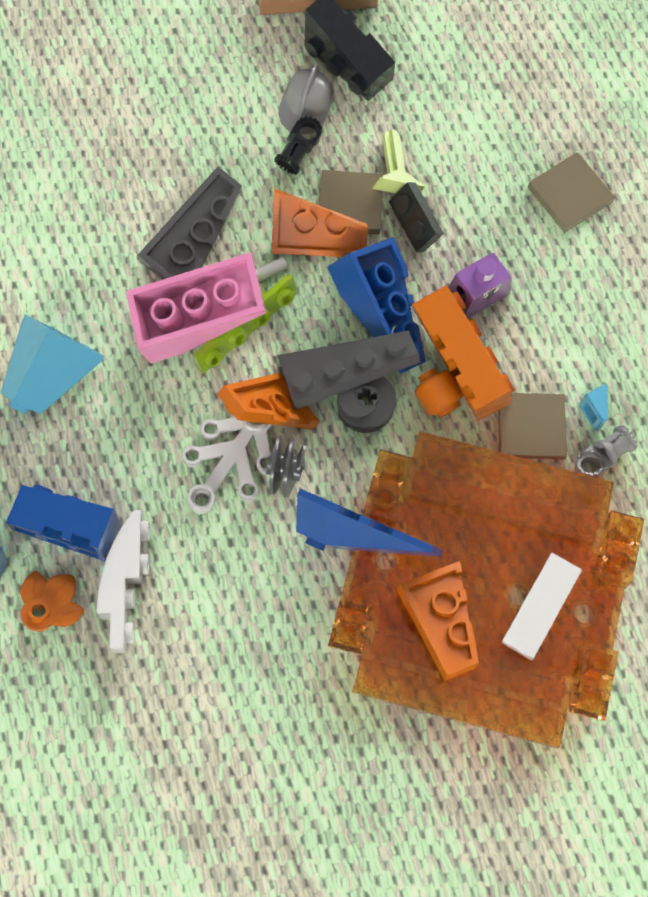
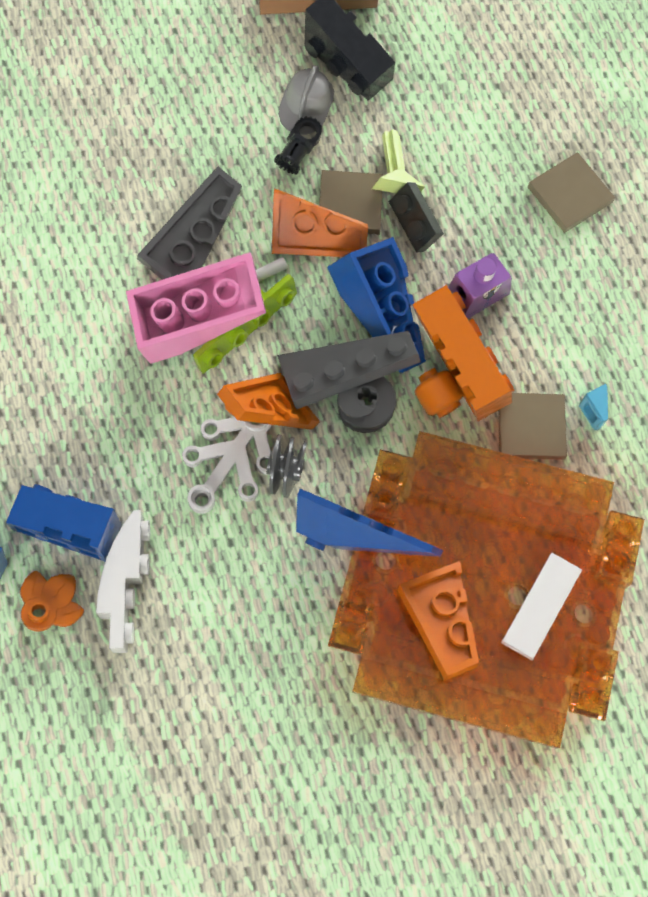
medium azure slope [0,314,104,414] -> none
light grey connector [574,426,638,485] -> none

